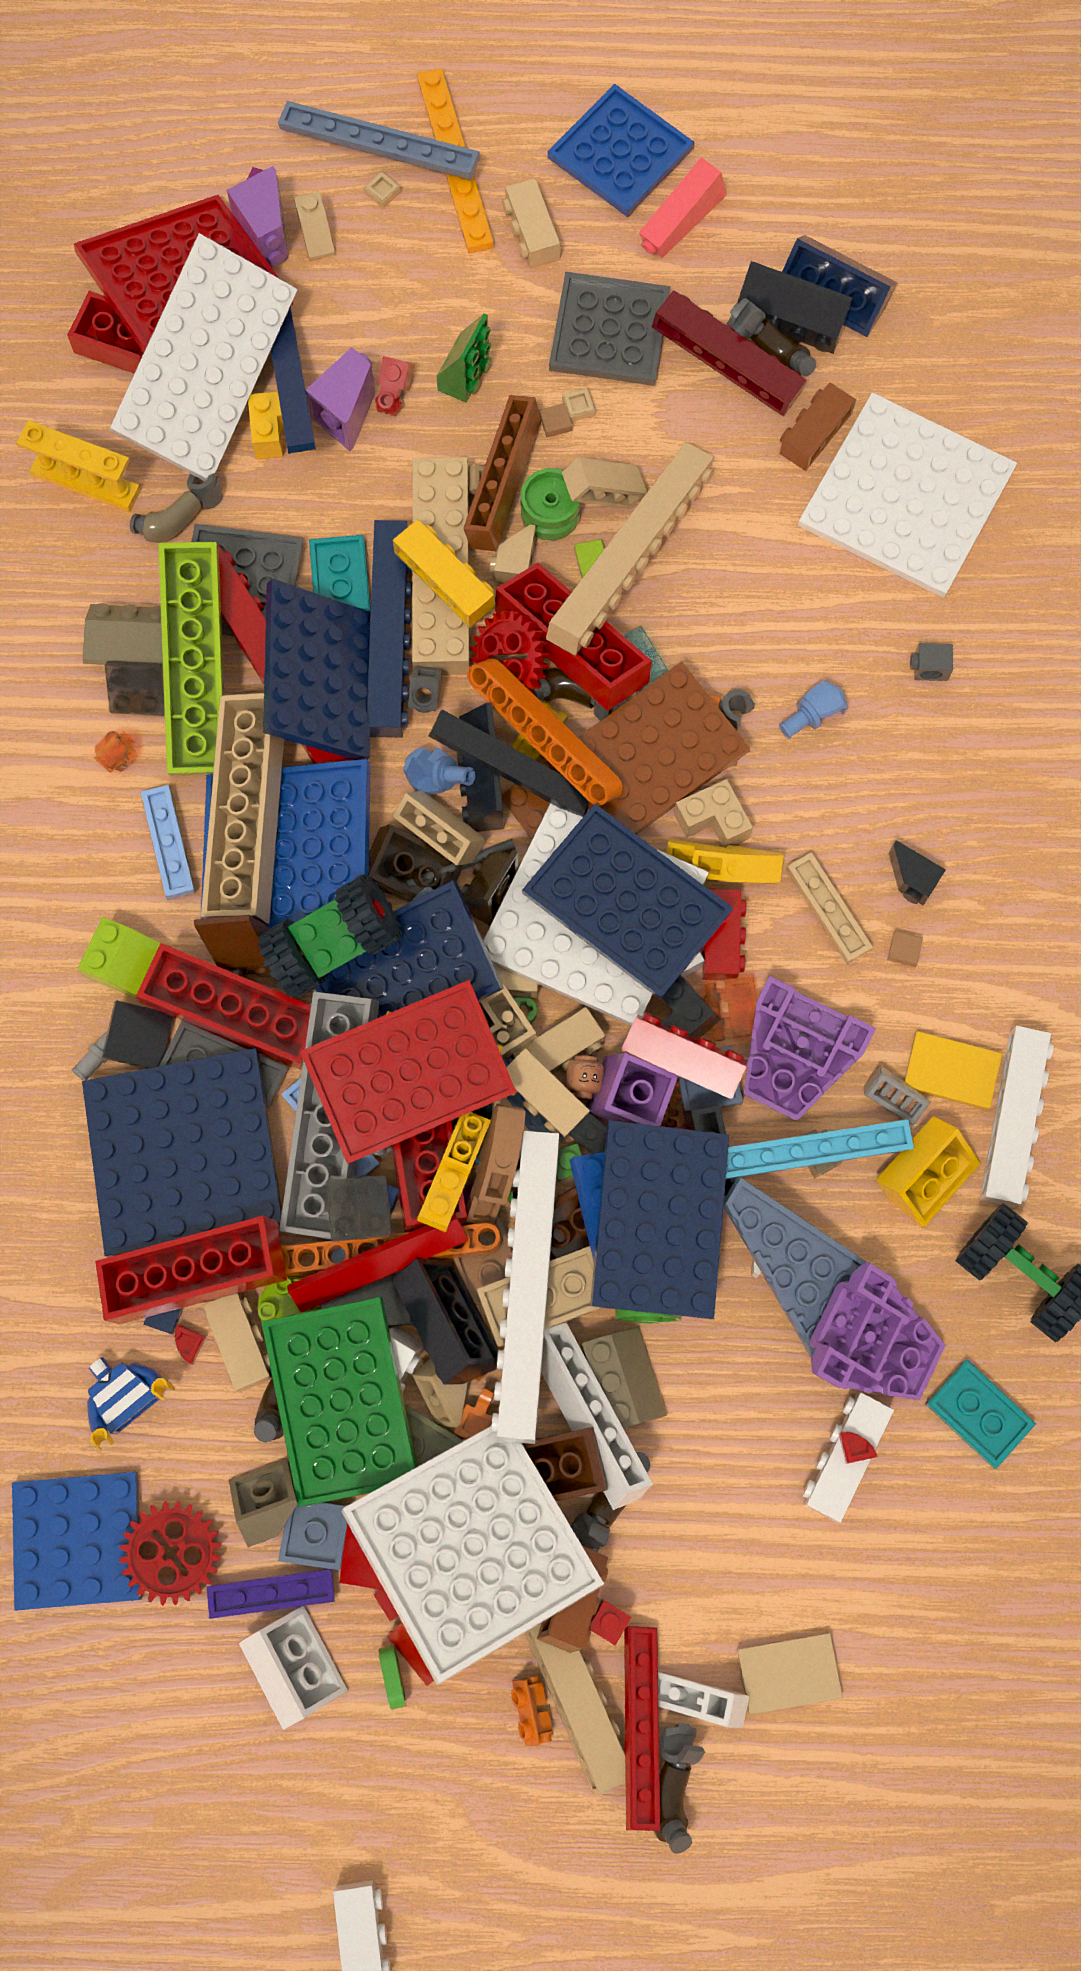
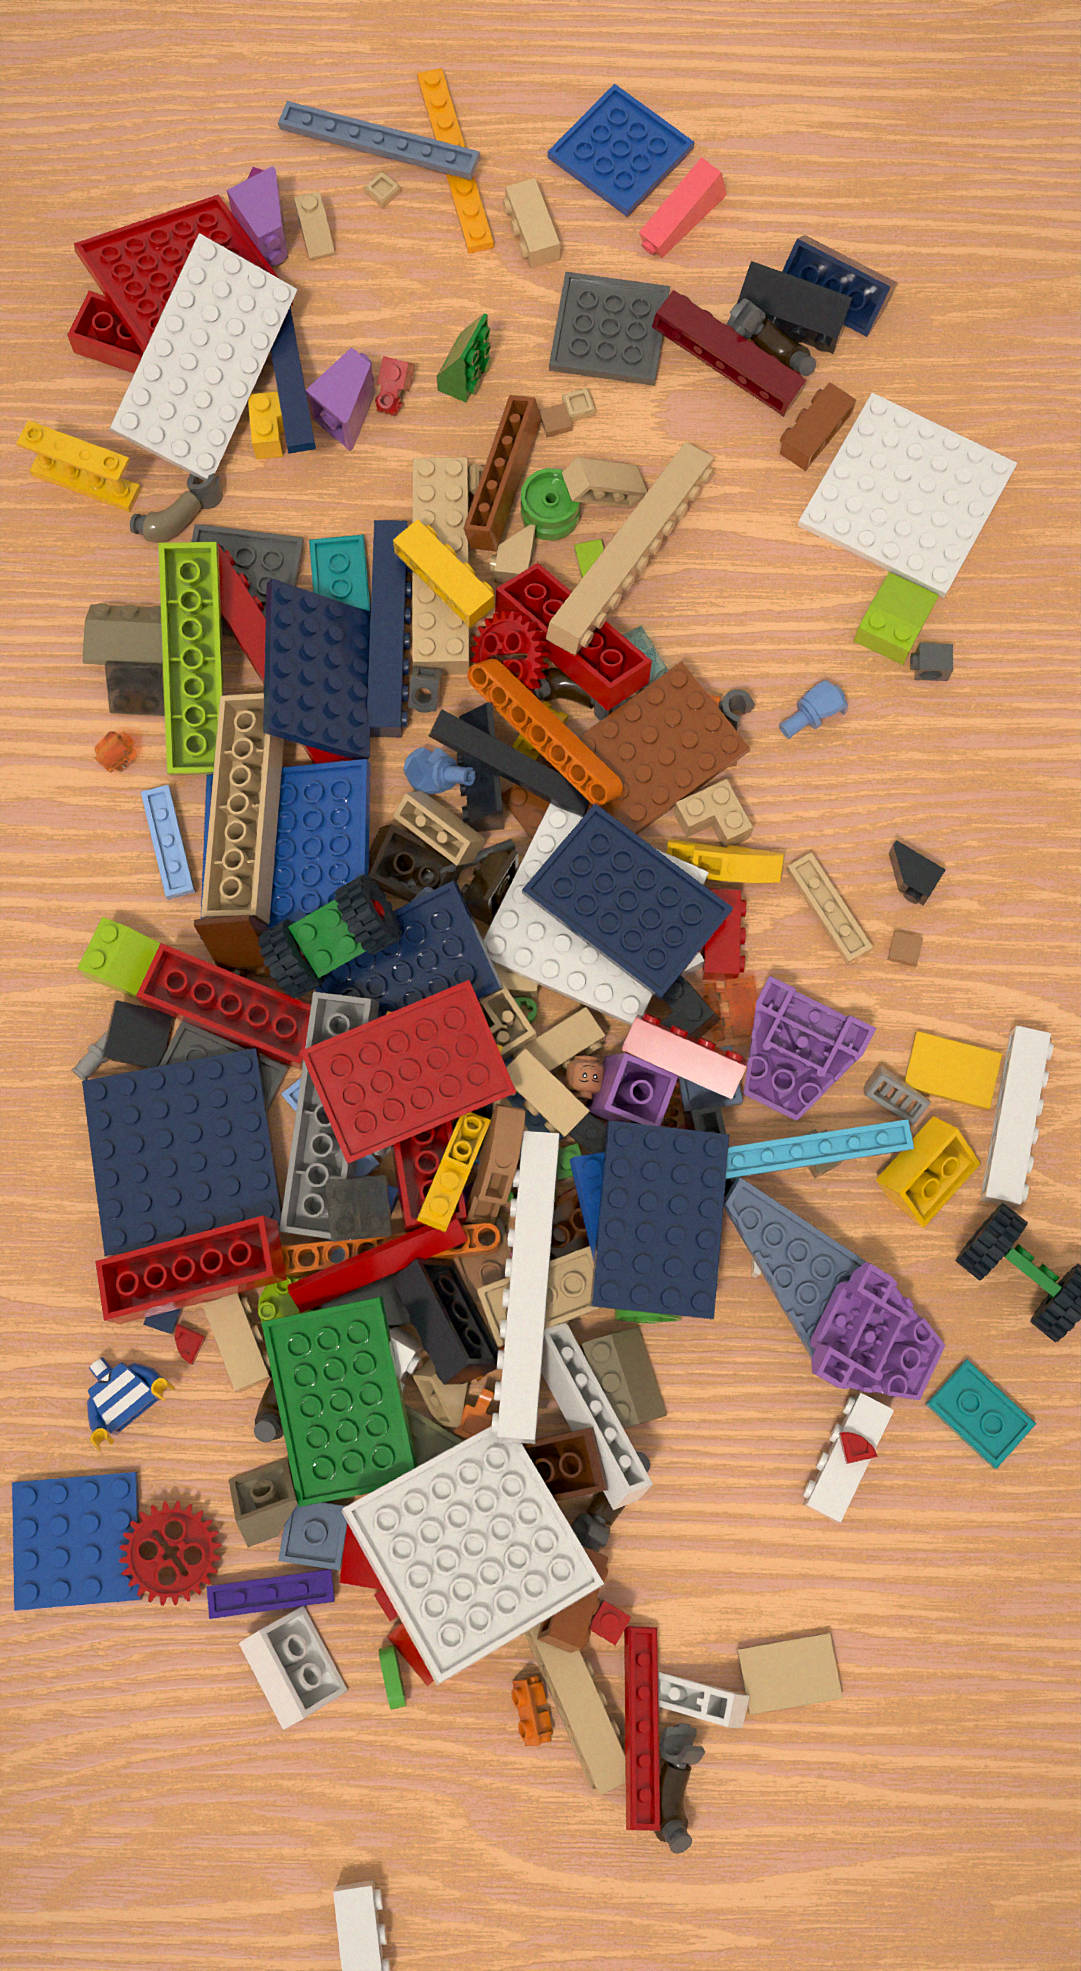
none -> lime slope [853,572,939,665]

